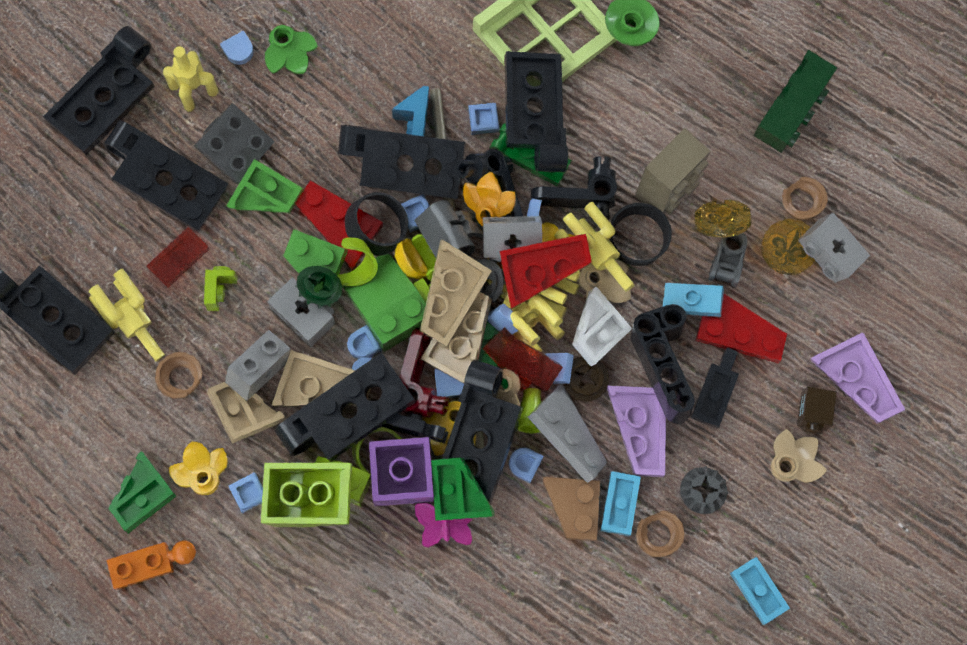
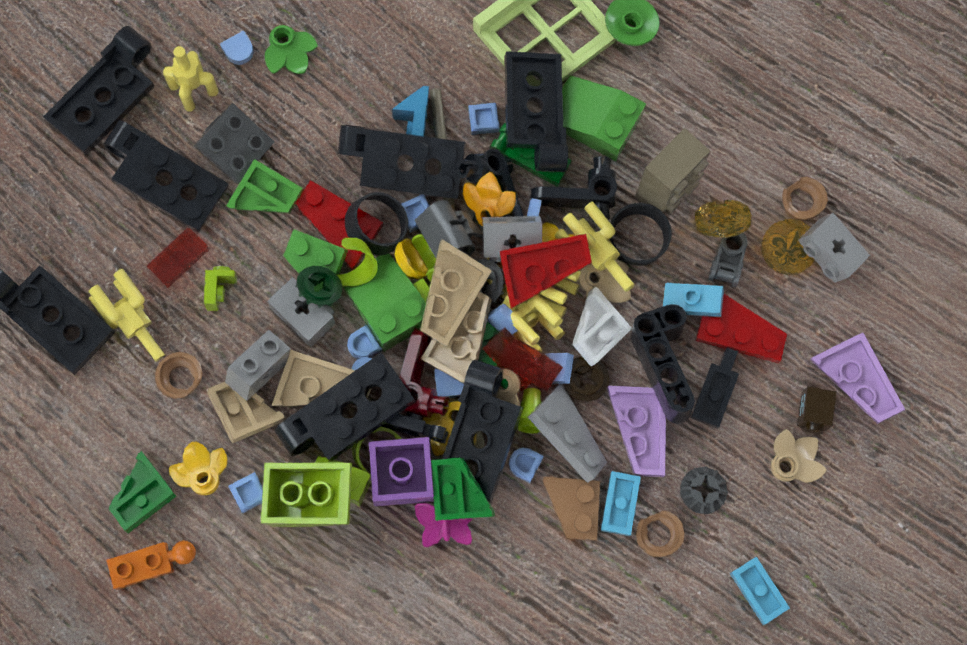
dark green wedge [753,50,837,153] -> none
none -> bright green slope [562,75,646,161]

